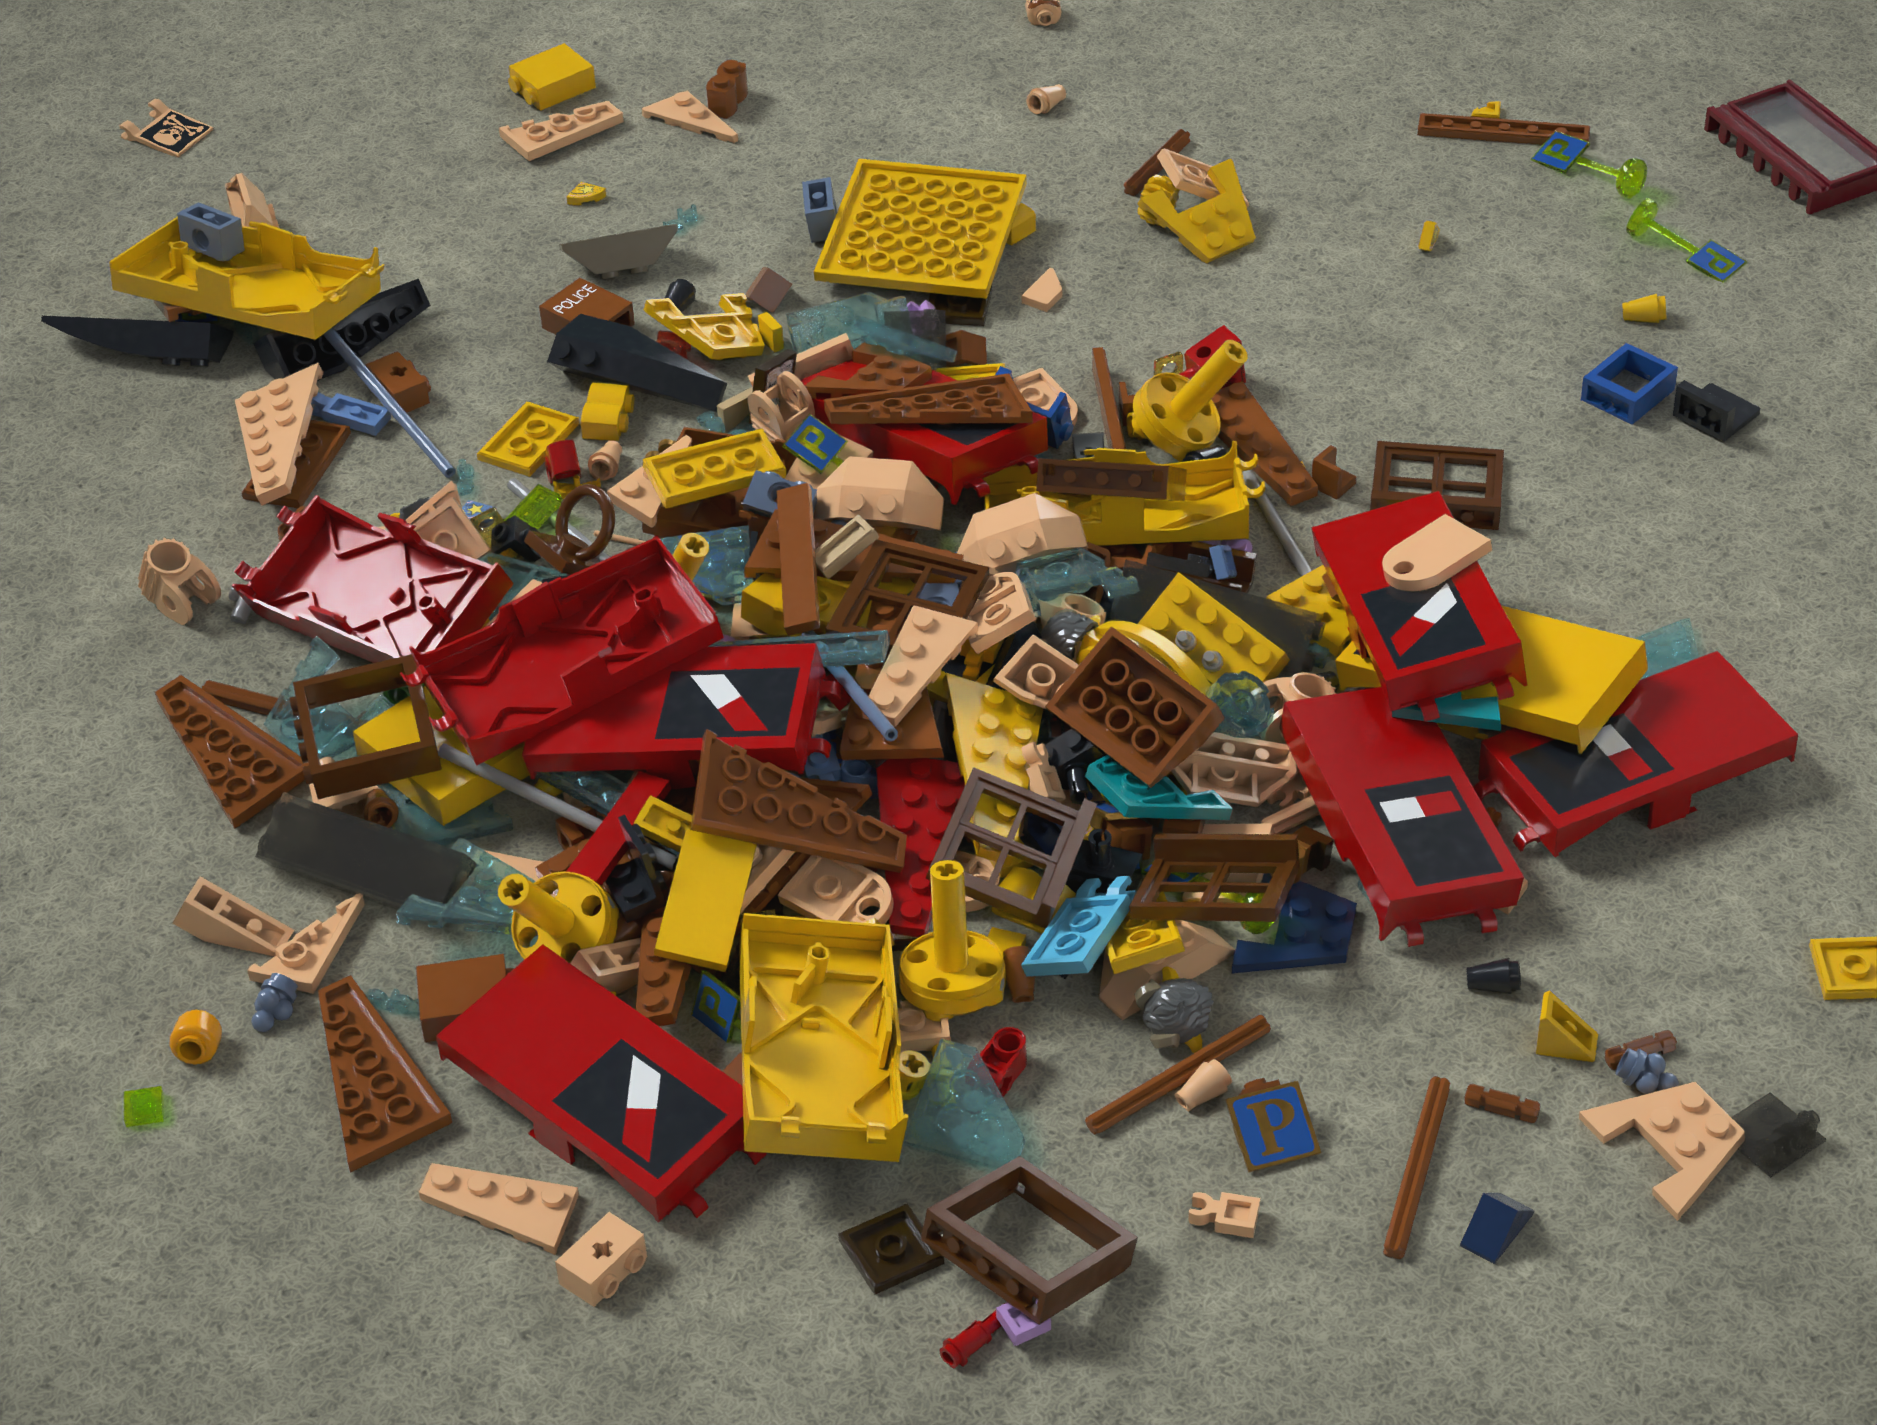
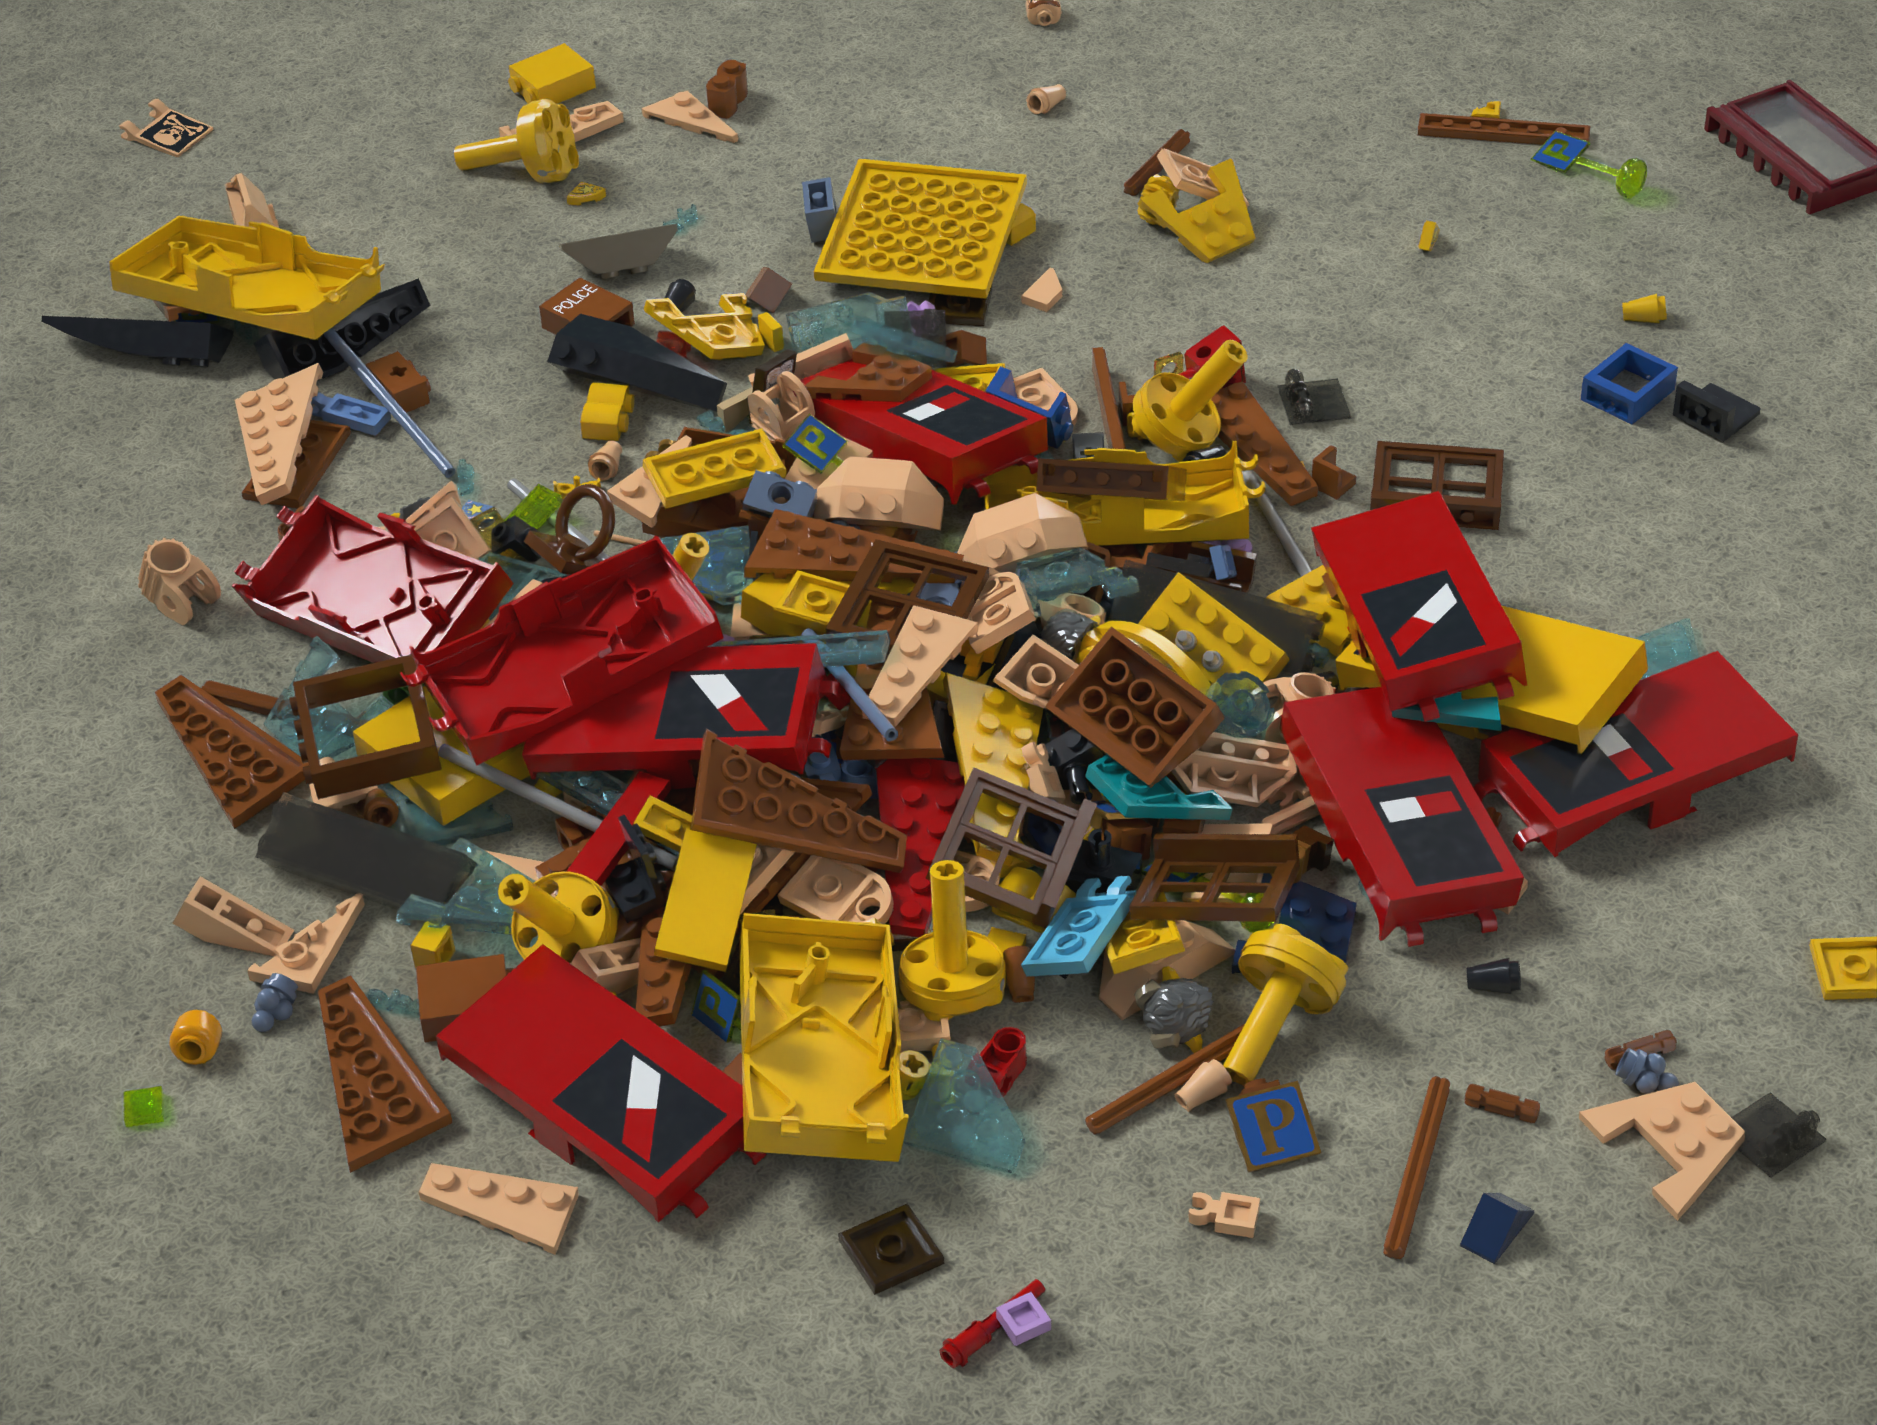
sand blue brick [177,202,245,262] -> none
light grey arm [228,583,252,624] -> none
yellow tile [477,401,580,477] -> none
red piece [544,440,581,484] -> none
light nougat brick [555,1212,647,1307] -> none
dark orange tile [777,483,820,636] -> none
tan tile [815,514,879,580] -> none
dark orange wing [824,373,1033,425] -> none
reddish brown window [921,1156,1138,1325] -> none
light nougat tile [1382,514,1492,591] -> none
yellow slope [1536,990,1598,1062] -> none
clear neon green piece [1626,198,1747,283] -> none
none -> yellow slope [410,921,455,968]
none -> yellow piece [454,99,579,183]
none -> yellow piece [1223,924,1348,1086]
none -> clear smoke hinge [1277,369,1351,425]

